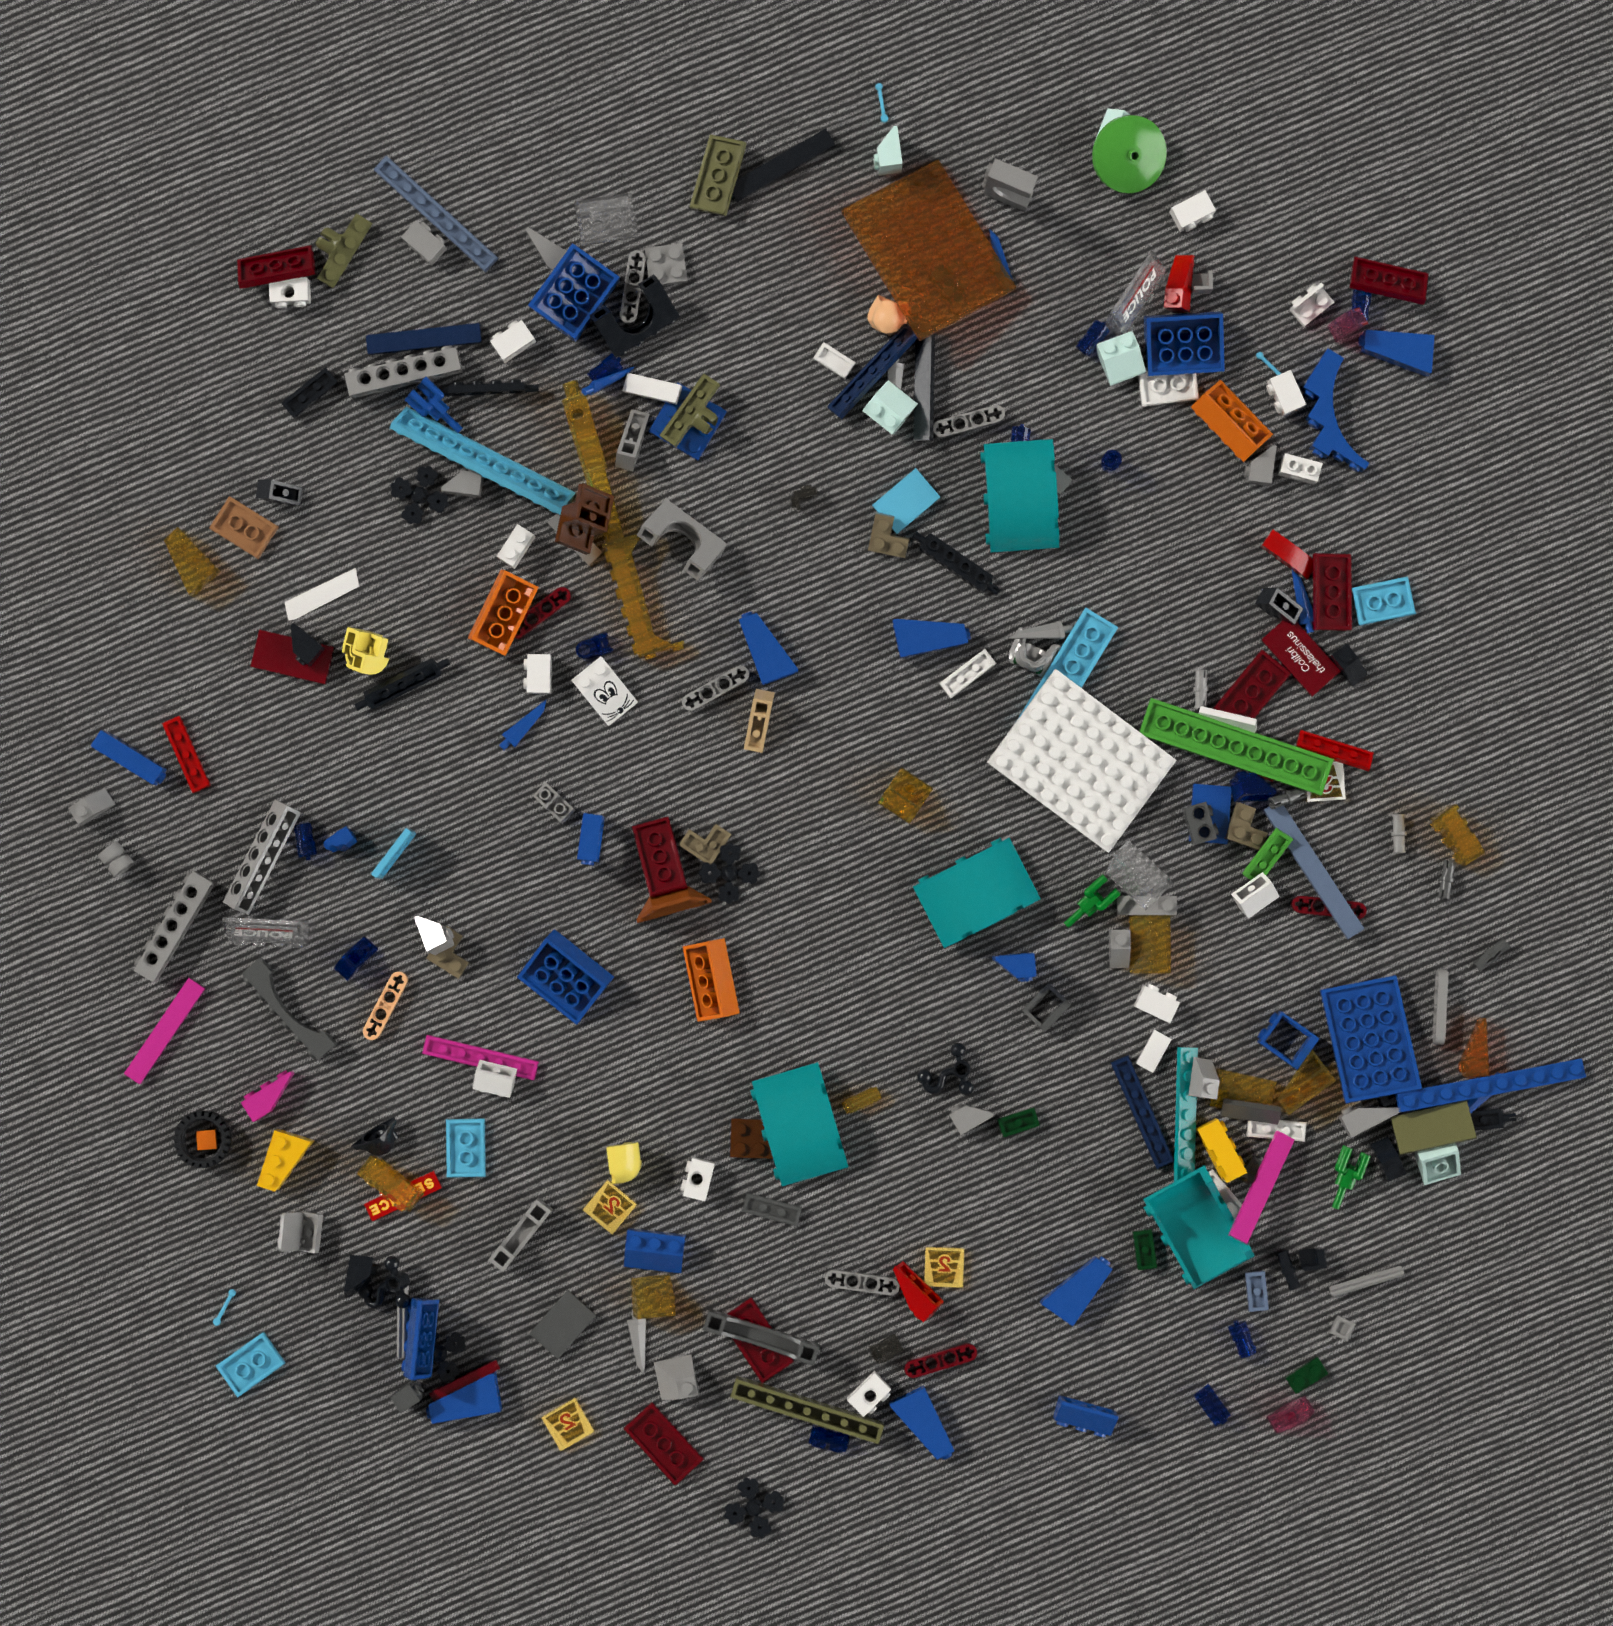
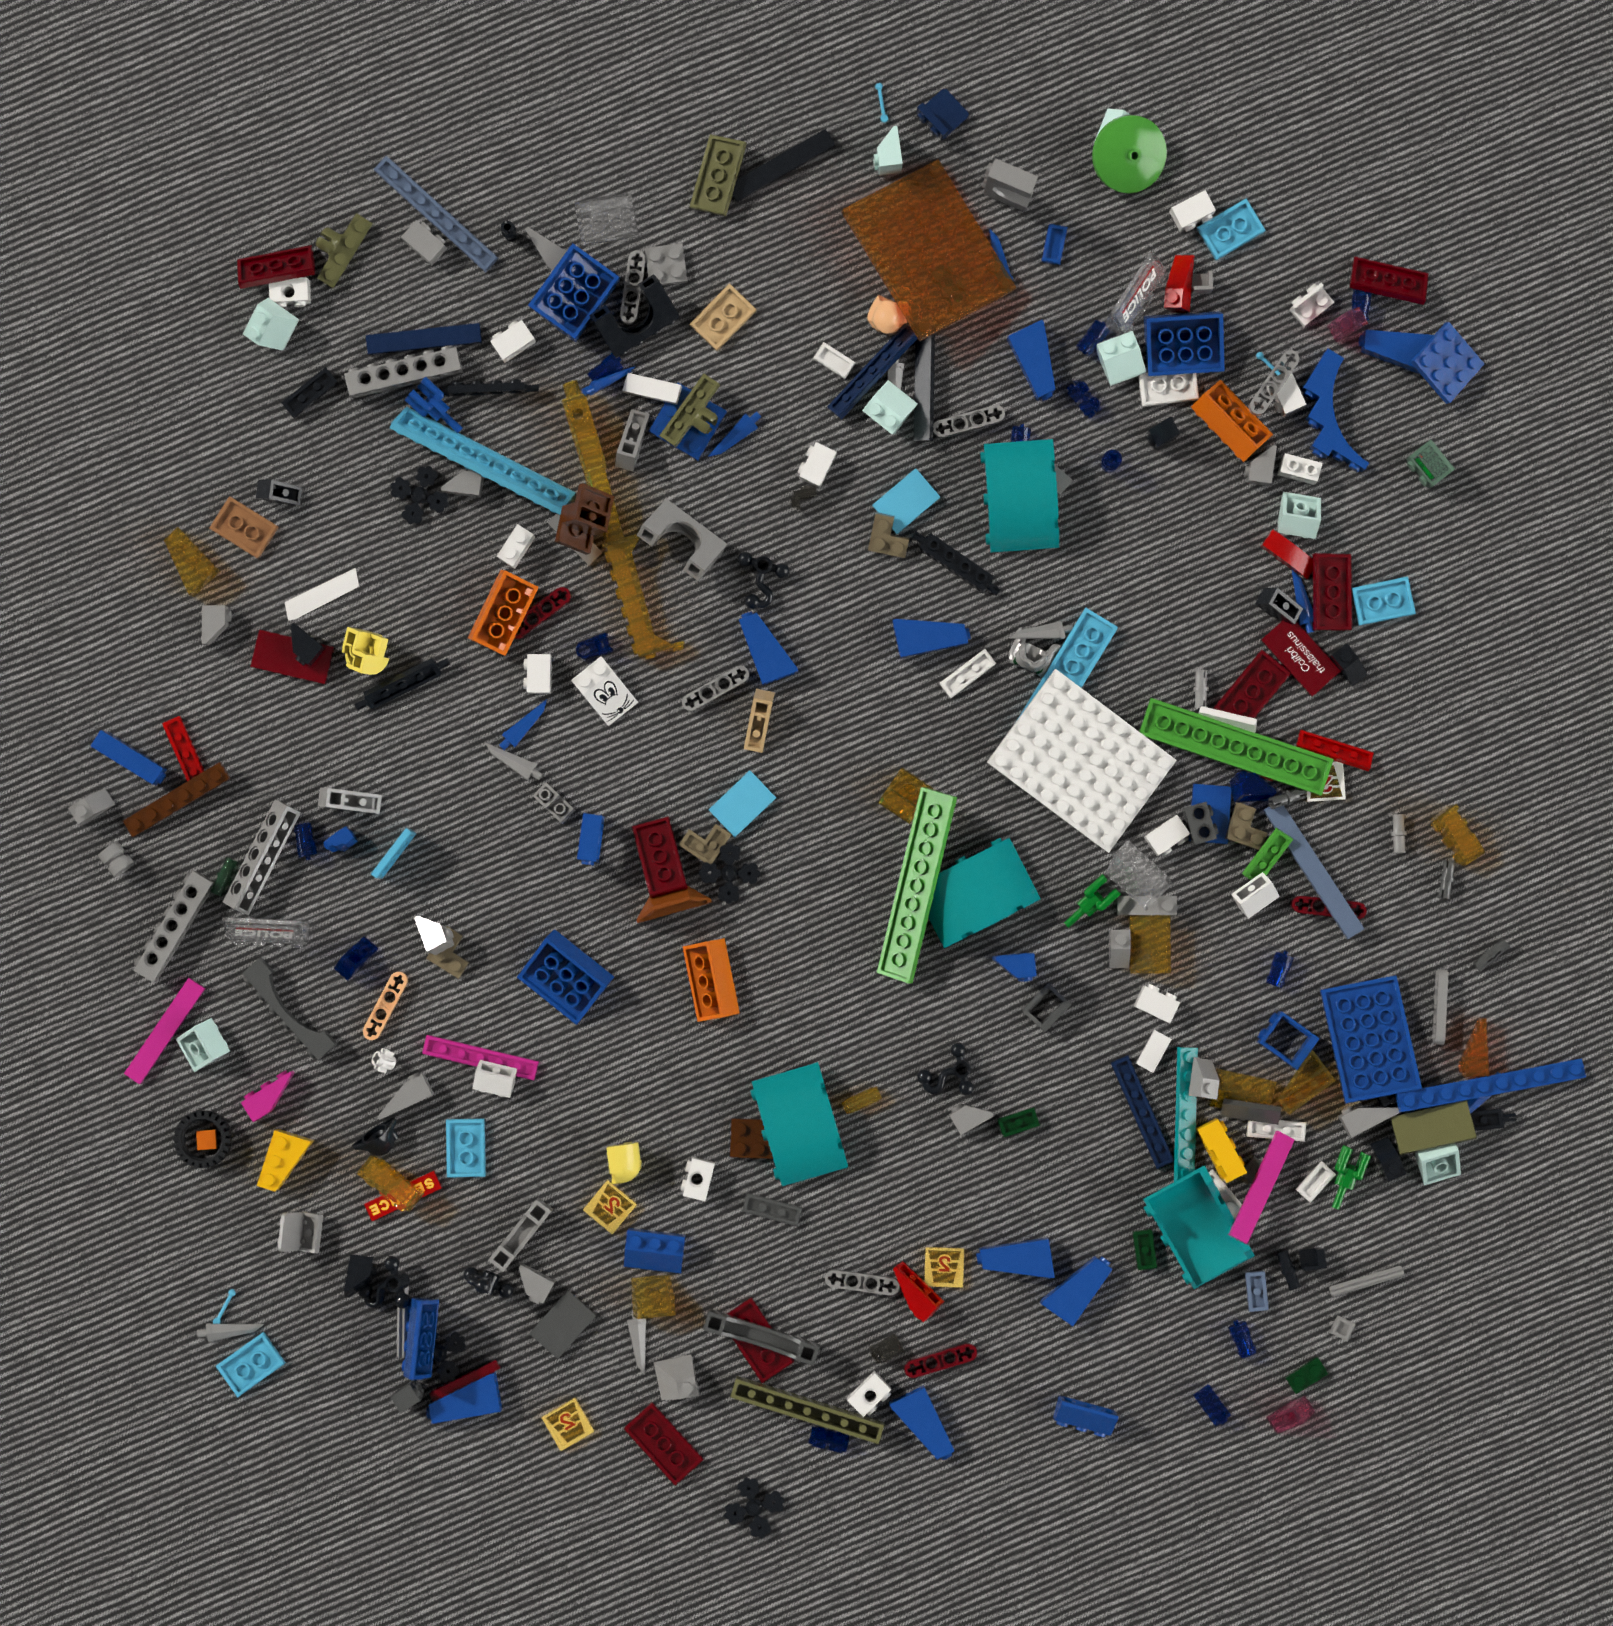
none -> reddish brown plate [123,762,231,837]
none -> light aqua slope [176,1018,230,1072]
none -> light grey bar [197,1323,264,1342]
none -> light grey slope [202,605,232,645]
none -> clear green pin [210,857,237,897]
none -> light aqua slope [243,298,299,351]
none -> light grey slope [318,787,382,814]
none -> white gear [372,1048,396,1074]
none -> light grey slope [378,1072,434,1120]
none -> black piece [463,1267,514,1298]
none -> light grey bar [485,742,543,781]
none -> black pin [501,221,517,241]
none -> light grey slope [519,1263,556,1304]
none -> tan tile [690,283,757,351]
none -> blue bar [707,411,761,457]
none -> medium azure tile [709,770,776,837]
none -> black piece [738,552,790,609]
none -> white brick [798,442,837,489]
none -> bright green plate [877,787,957,984]
none -> dark blue bracket [917,89,969,141]
none -> blue slope [976,1237,1055,1278]
none -> blue slope [1007,320,1055,401]
none -> blue tile [1041,224,1068,266]
none -> clear blue hinge [1067,379,1102,419]
none -> white brick [1144,815,1190,856]
none -> black slope [1146,417,1180,449]
none -> medium azure tile [1196,198,1266,261]
none -> light grey beam [1249,350,1299,416]
none -> clear blue piece [1266,951,1294,988]
none -> light aqua slope [1278,492,1321,539]
none -> white tile [1295,1161,1336,1203]
none -> sand green slope [1406,439,1455,489]
none -> blue plate [1411,322,1484,404]

